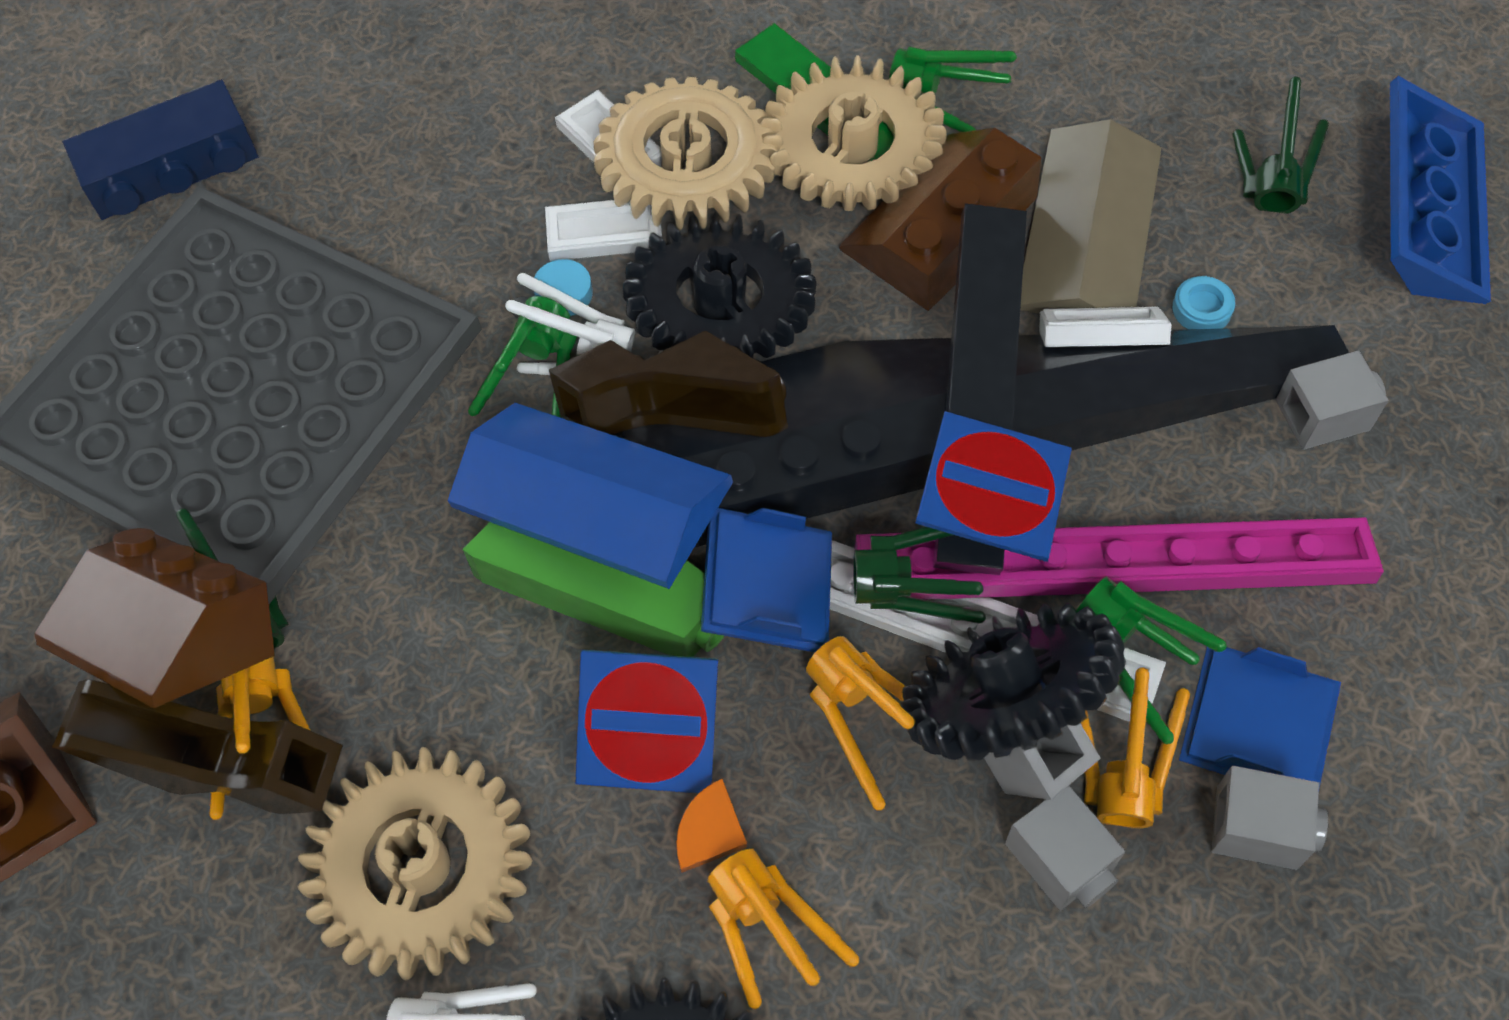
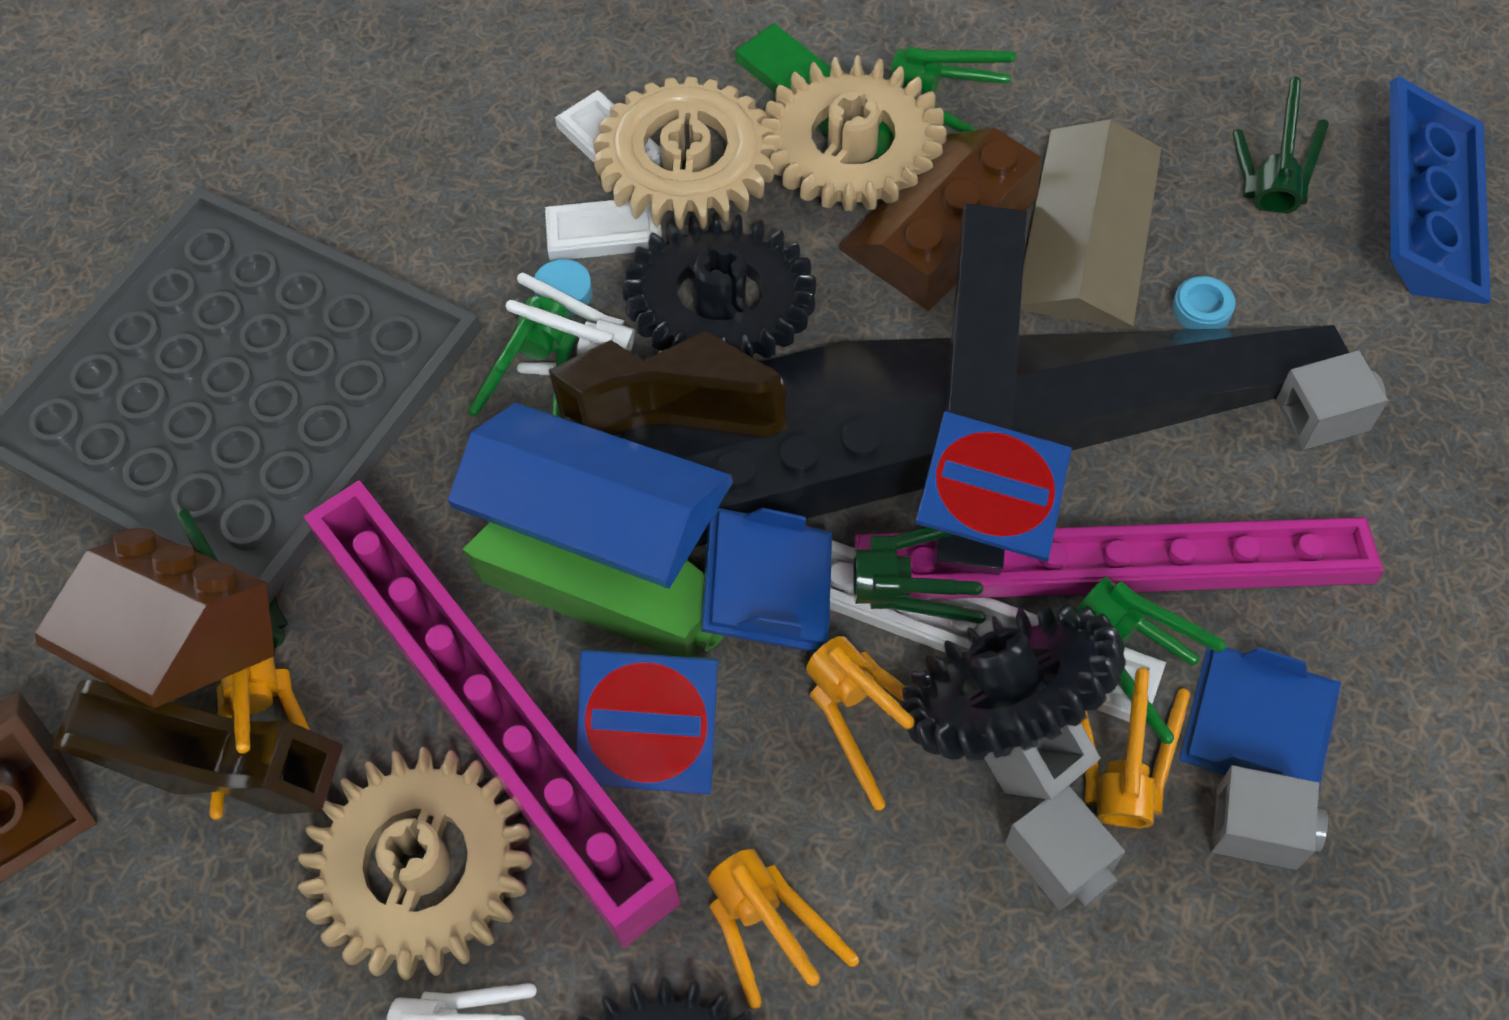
dark blue brick [62,79,259,220] -> none
orange tile [677,779,747,873] -> none
white tile [1039,307,1171,347] -> none
none -> dark pink brick [303,480,681,949]

